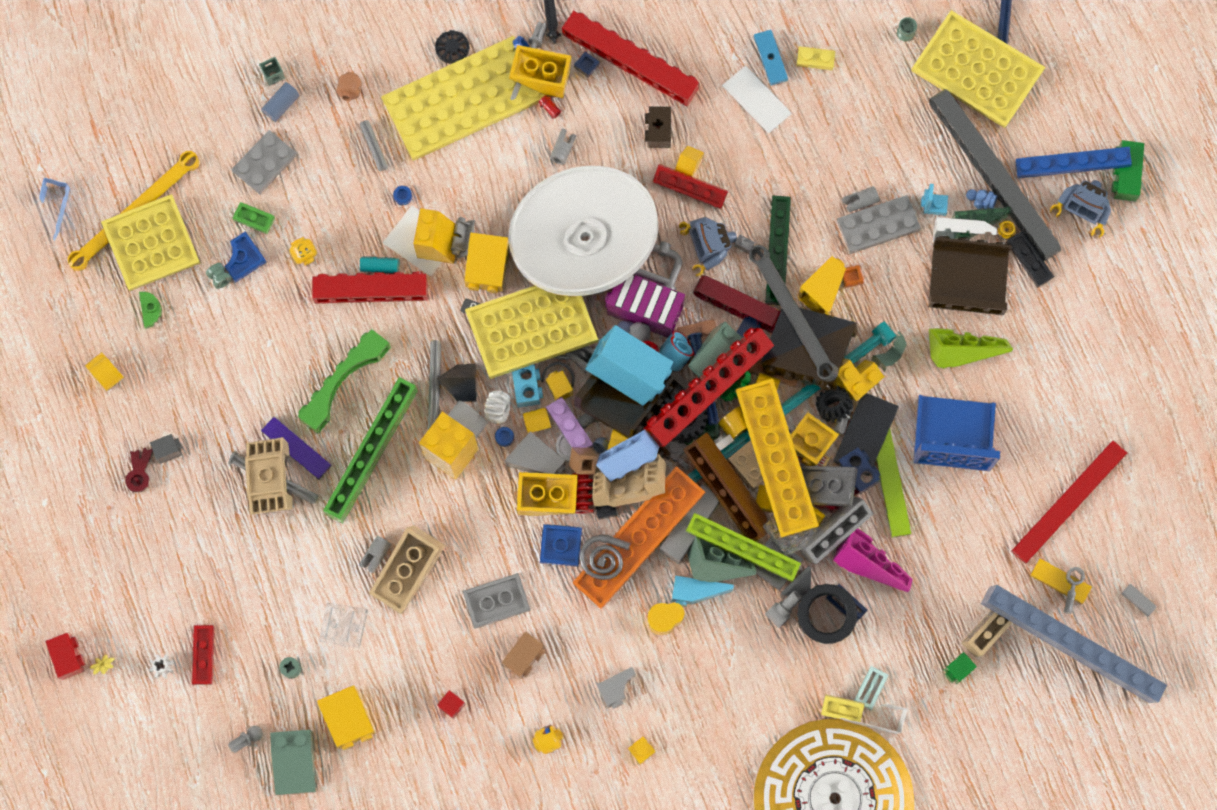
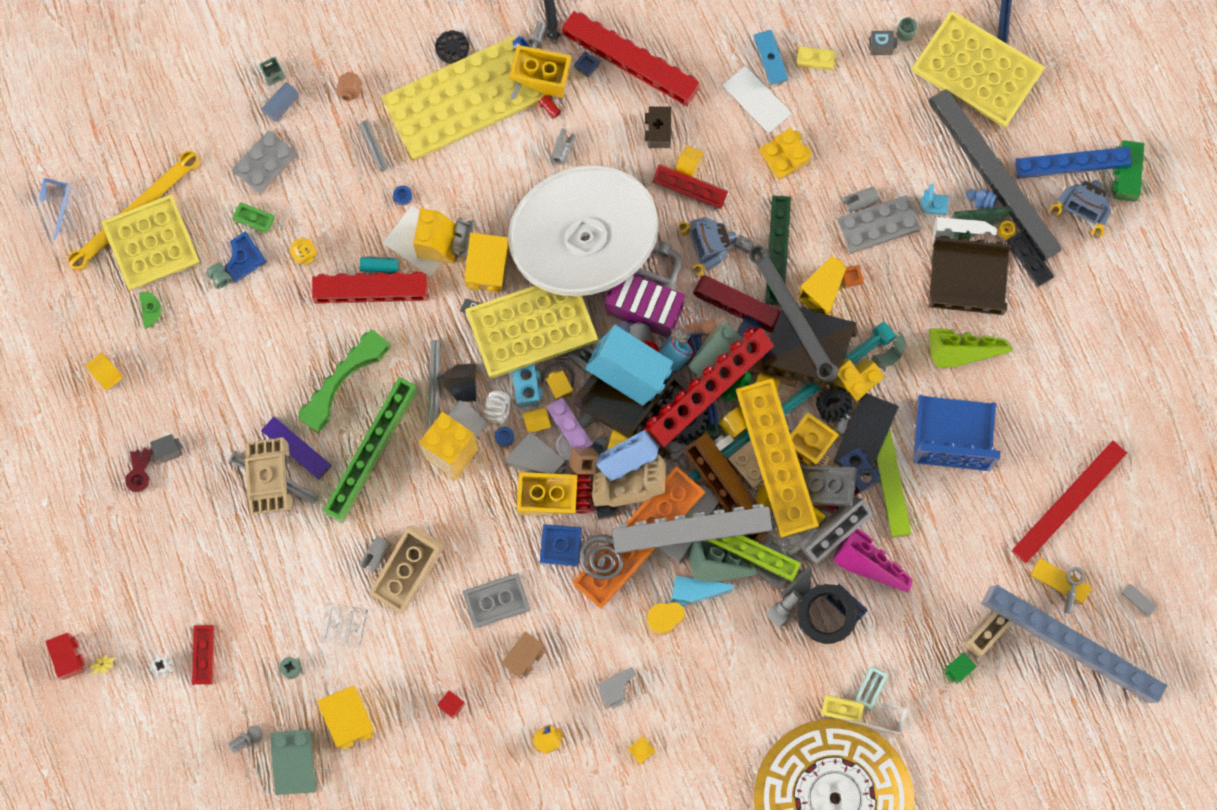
none -> light grey brick [612,504,772,554]
none -> clear tile [671,325,691,343]
none -> yellow plate [759,128,812,181]
none -> dark grey brick [869,31,897,55]

